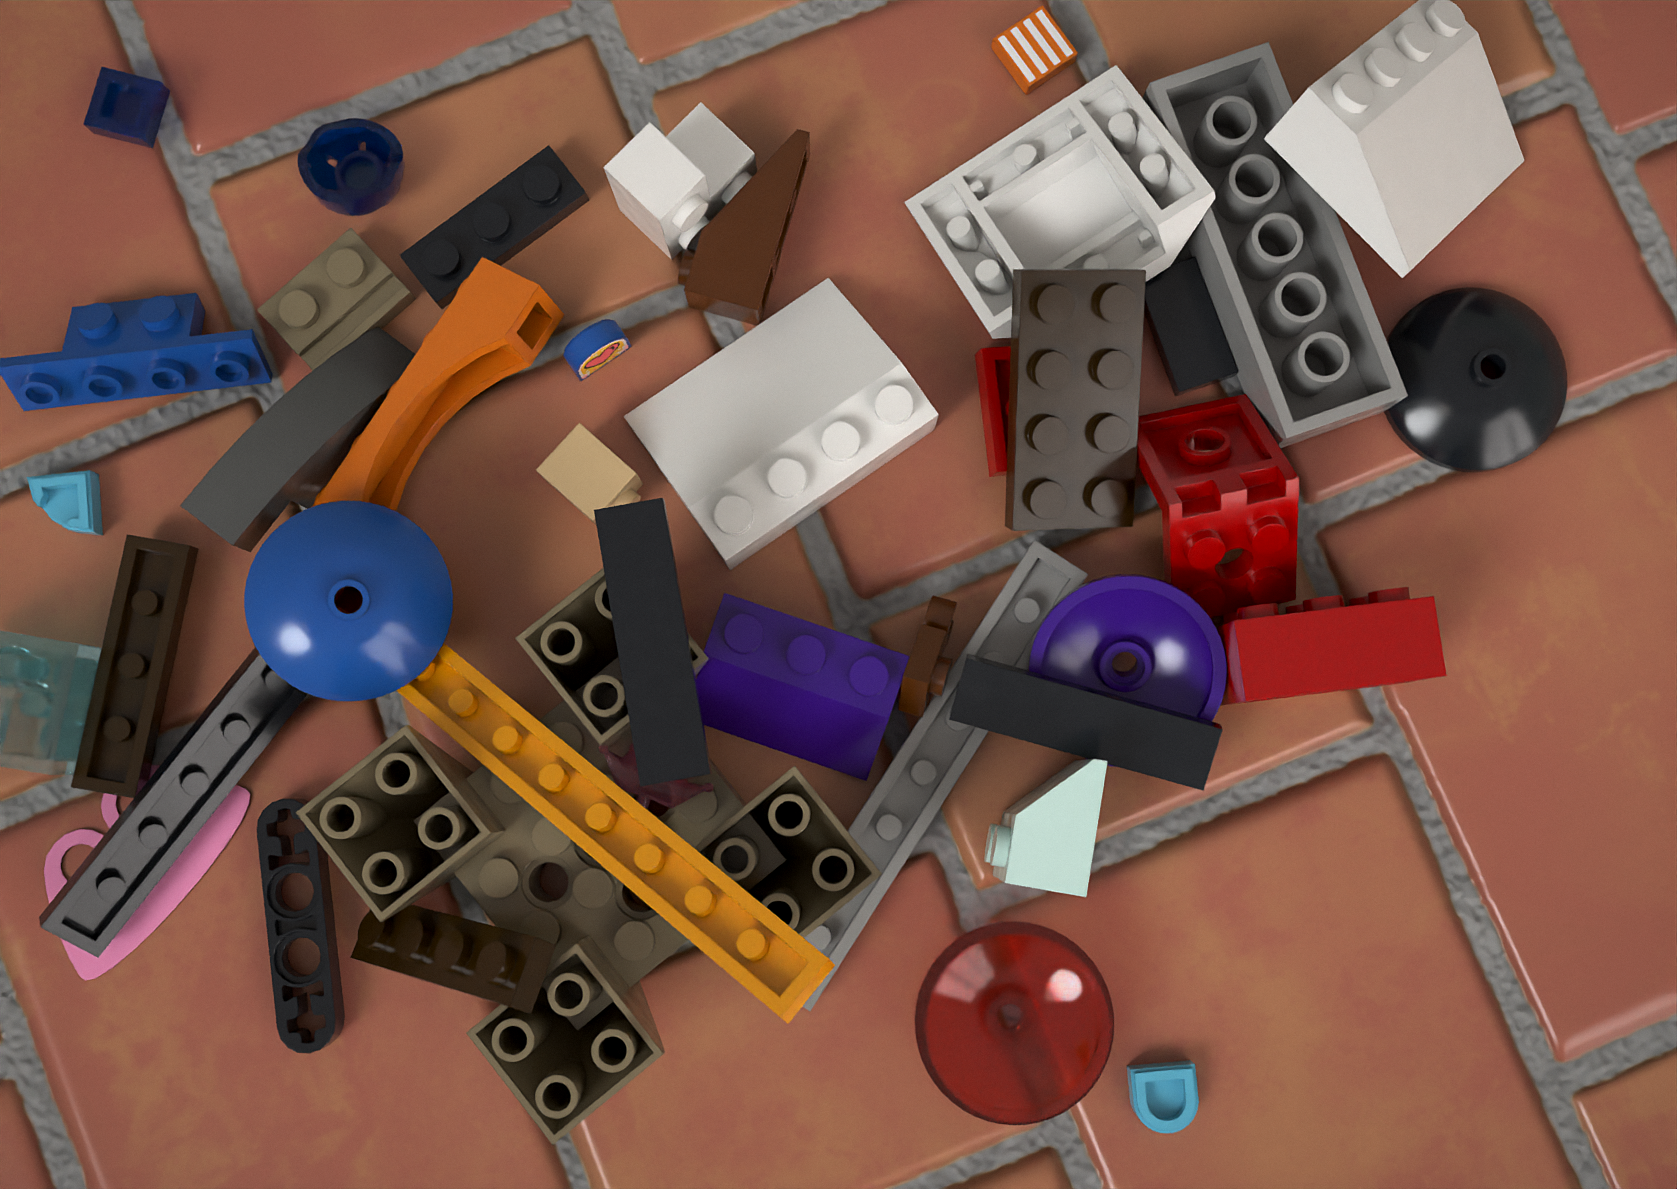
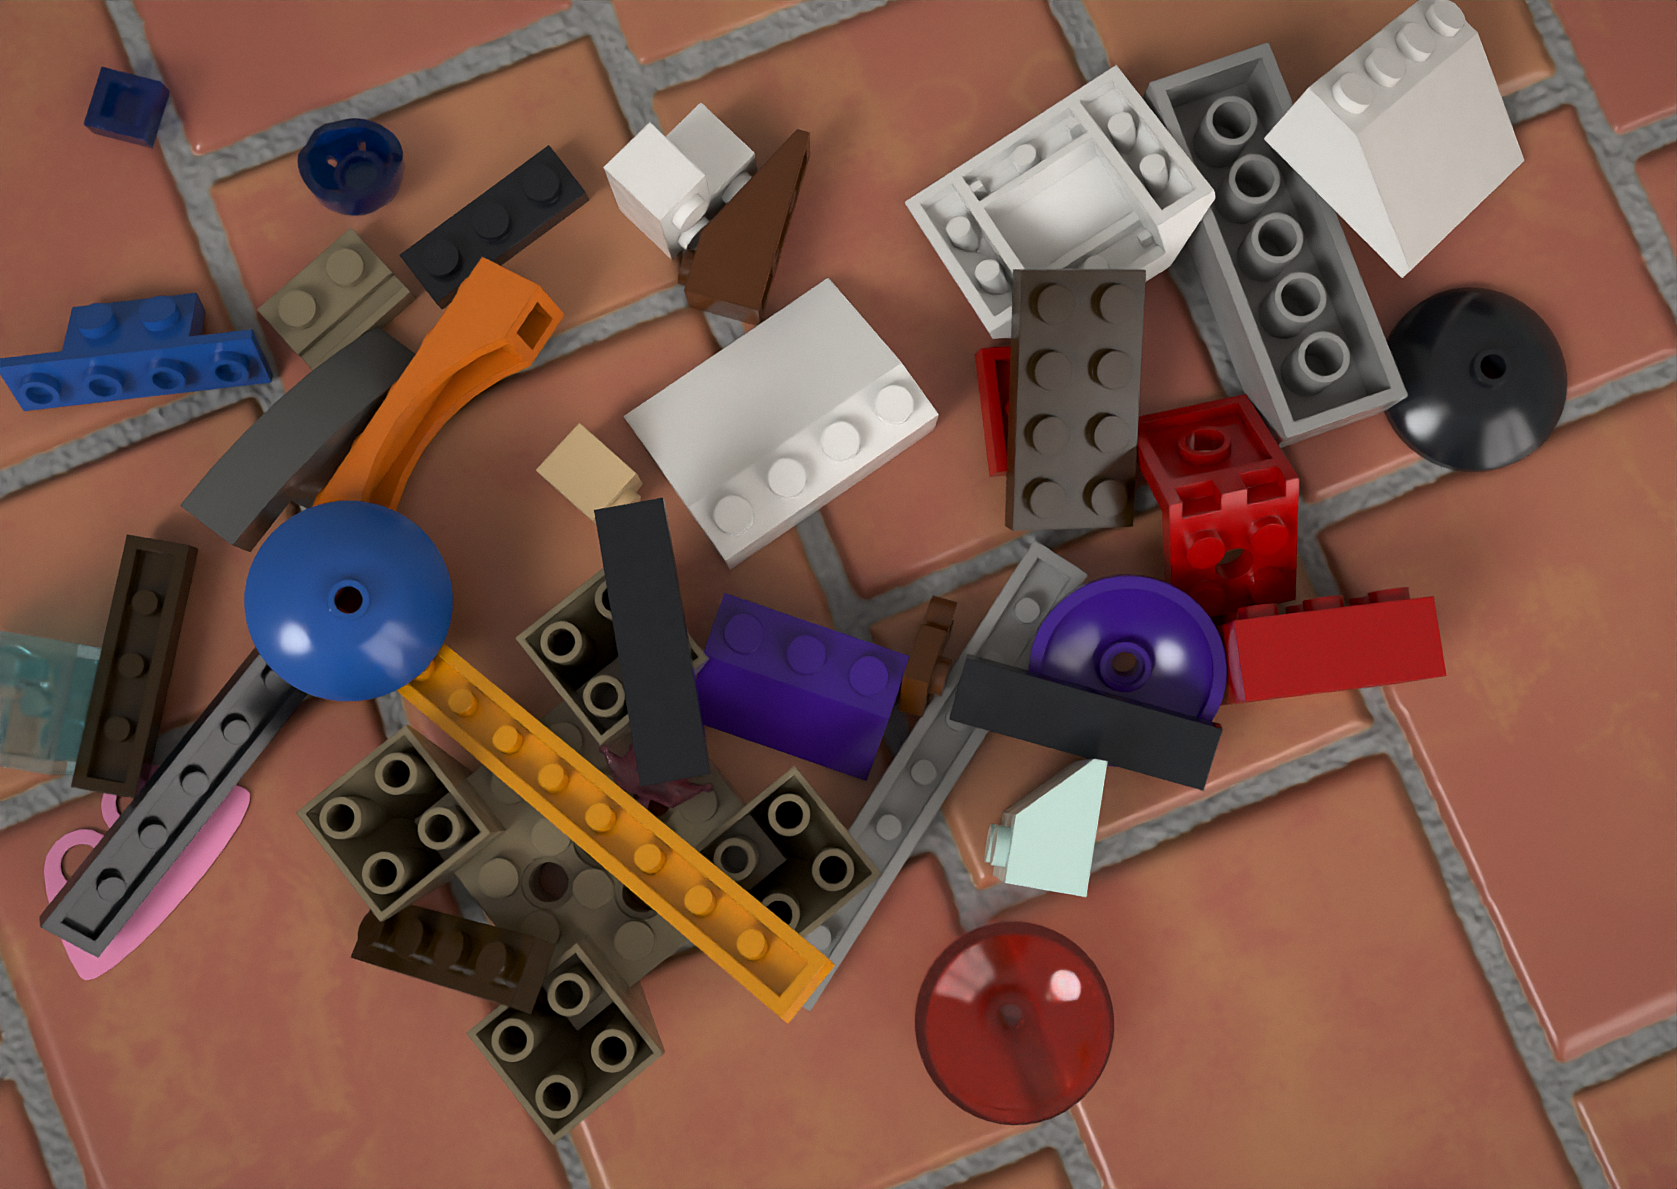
medium azure tile [27,470,103,535] -> none
black beam [257,798,345,1054] -> none
blue tile [563,319,632,381] -> none
orange tile [991,5,1078,95] -> none
medium azure tile [1127,1060,1199,1133] -> none
black tile [1144,257,1238,397] -> none

